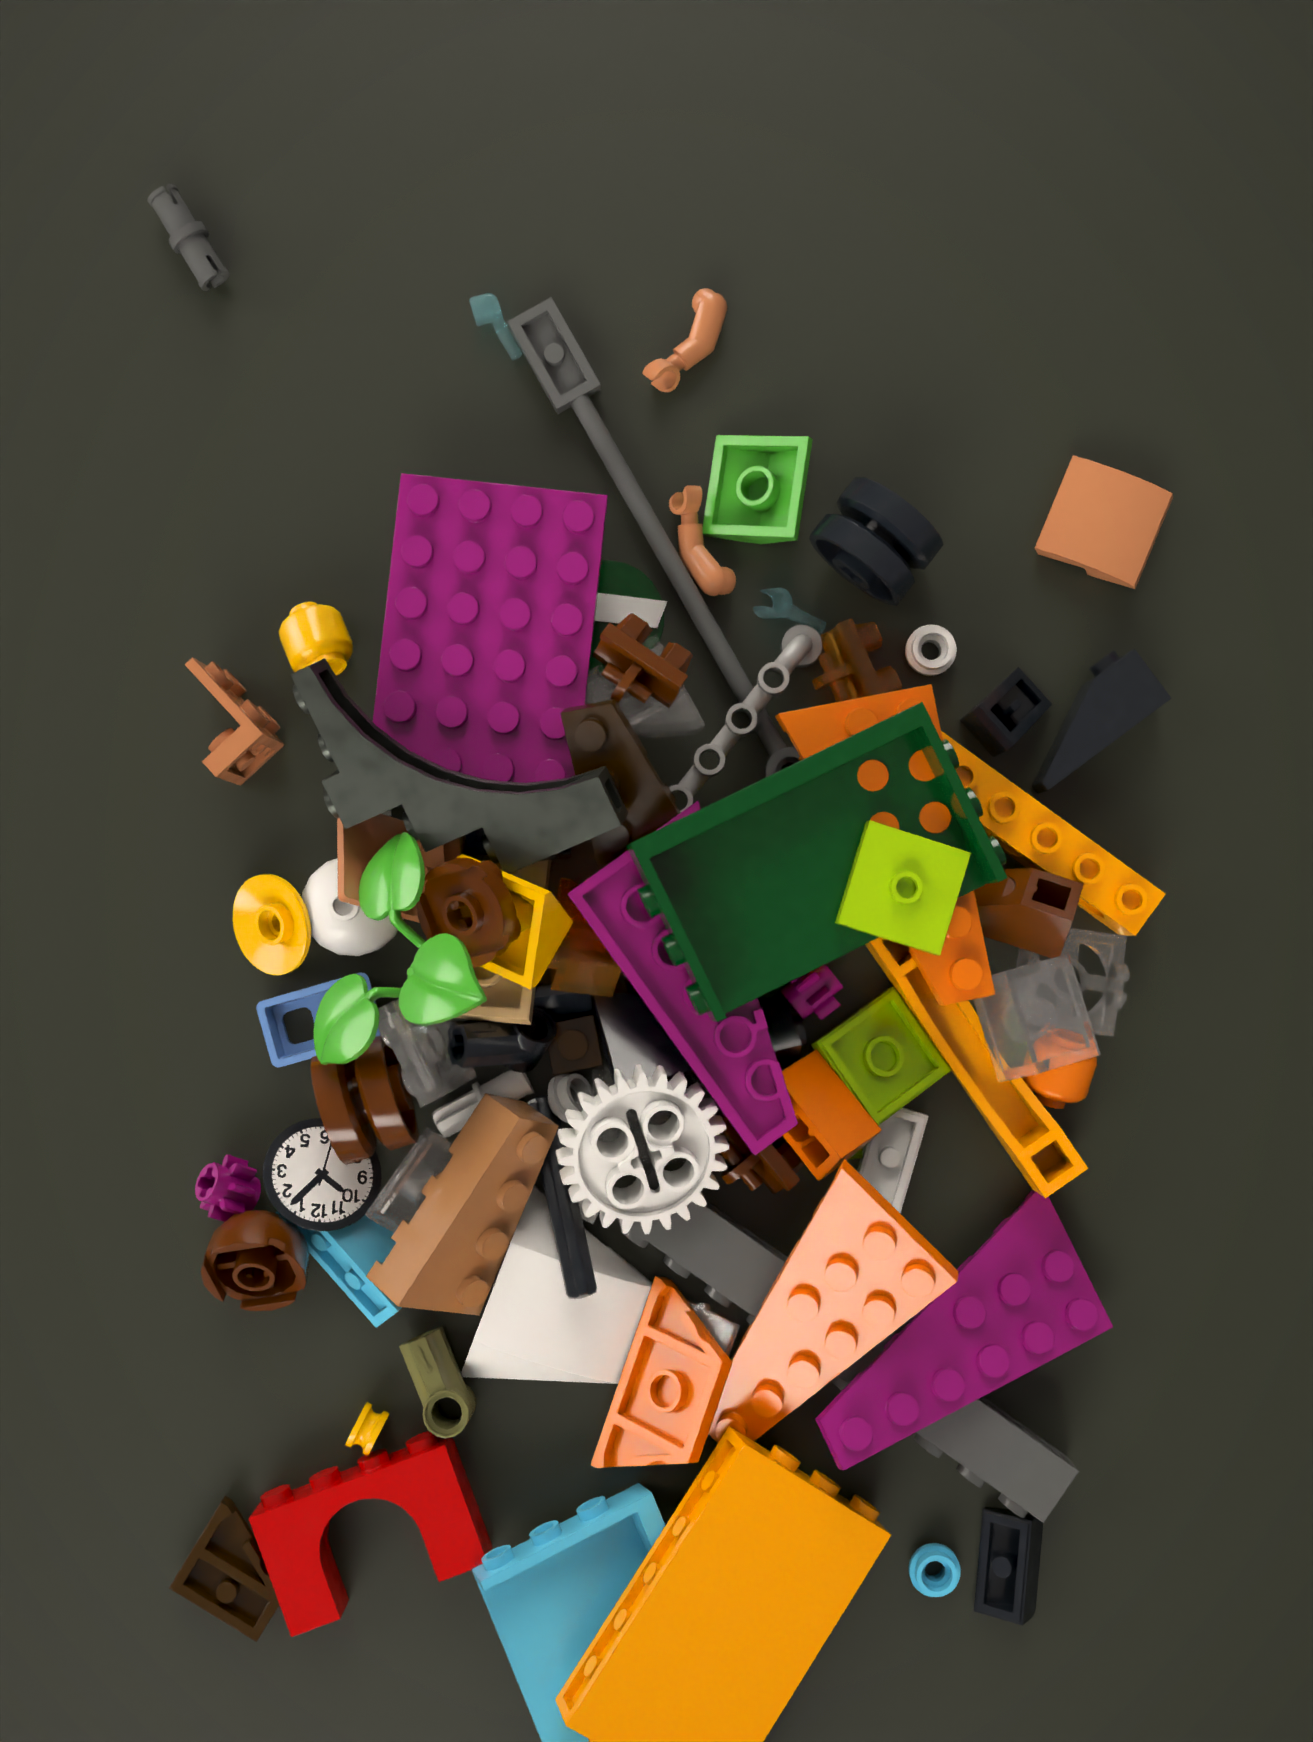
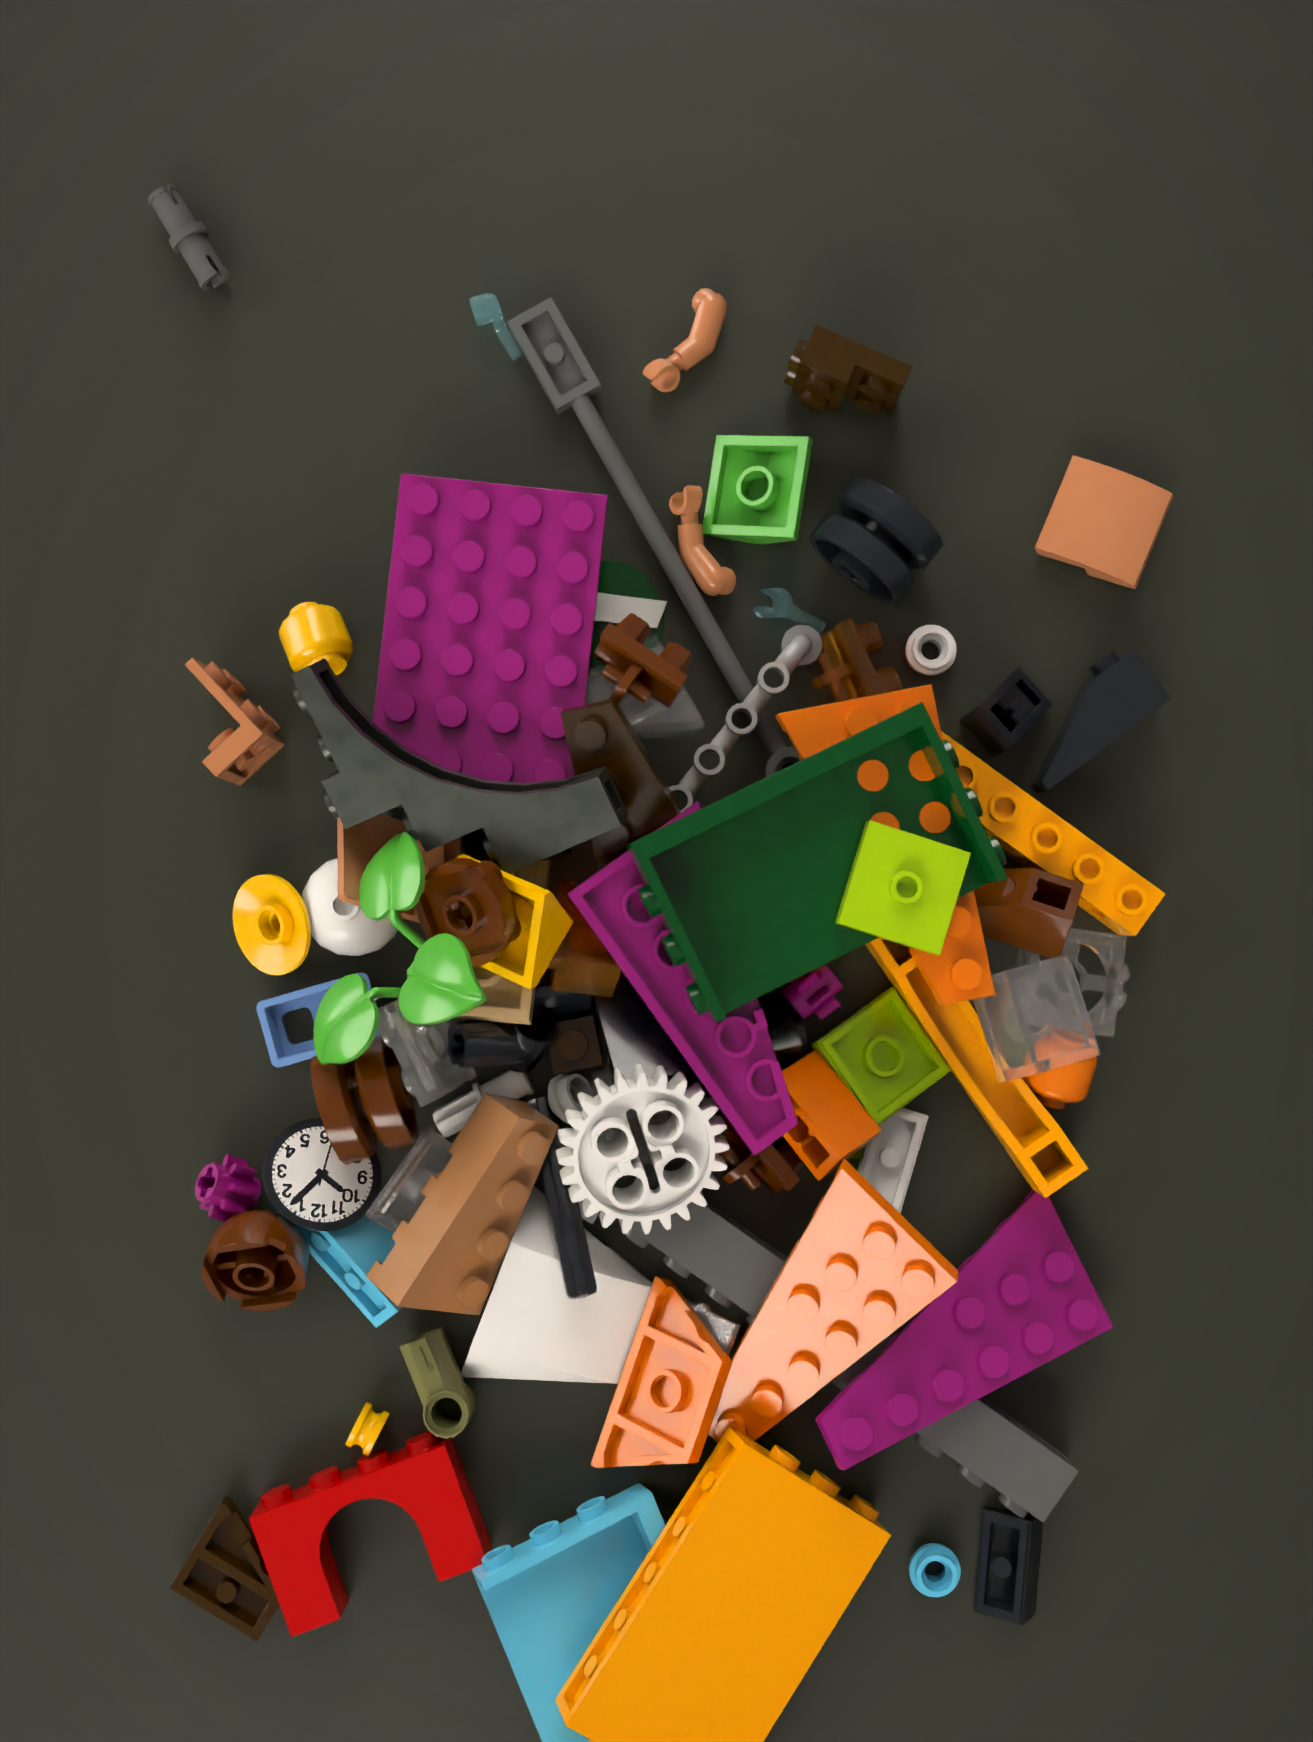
none -> dark brown plate [784,325,912,415]

